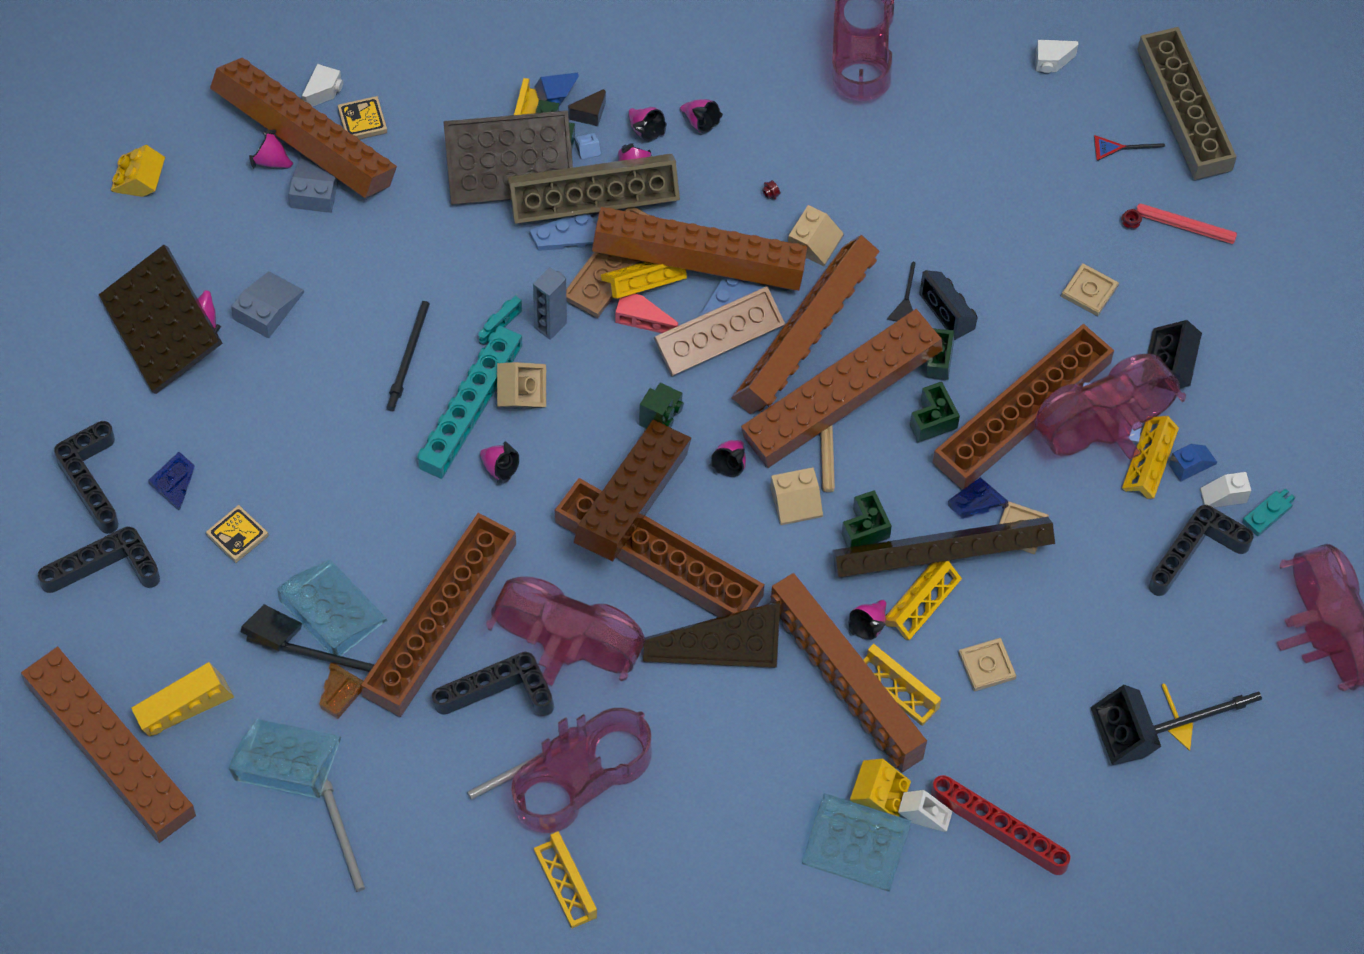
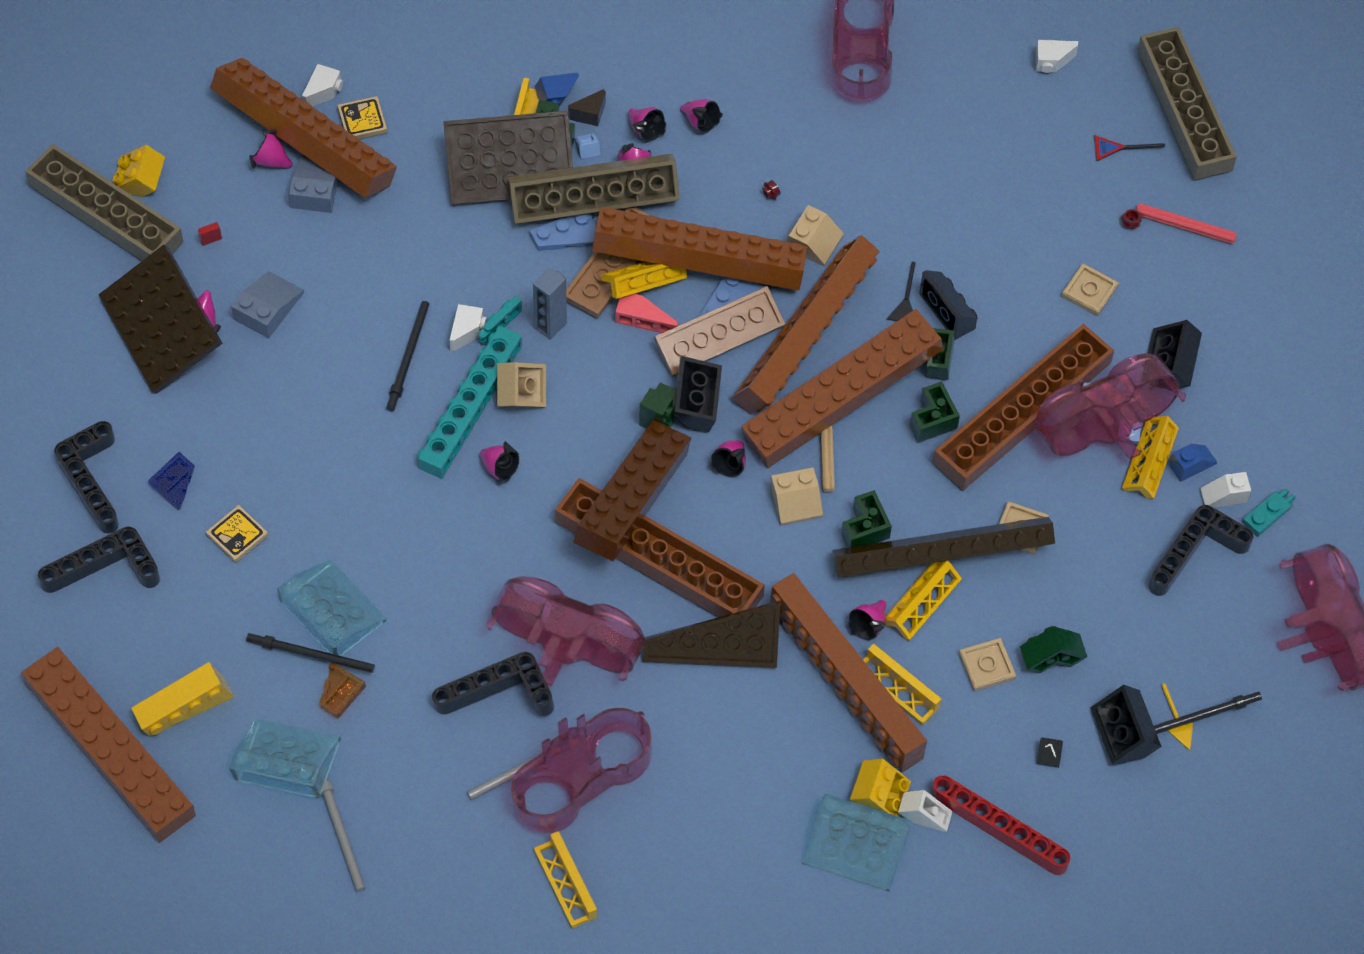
black tile [240,604,302,651] -> none
dark orange brick [361,513,516,717] -> none
clear blue wing [948,477,1009,518] -> none
none -> dark tan brick [25,144,184,261]
none -> red tile [198,222,222,246]
none -> white slope [450,304,487,352]
none -> black slope [674,356,722,433]
none -> dark green brick [1020,626,1087,673]
none -> black slope [1037,737,1063,768]

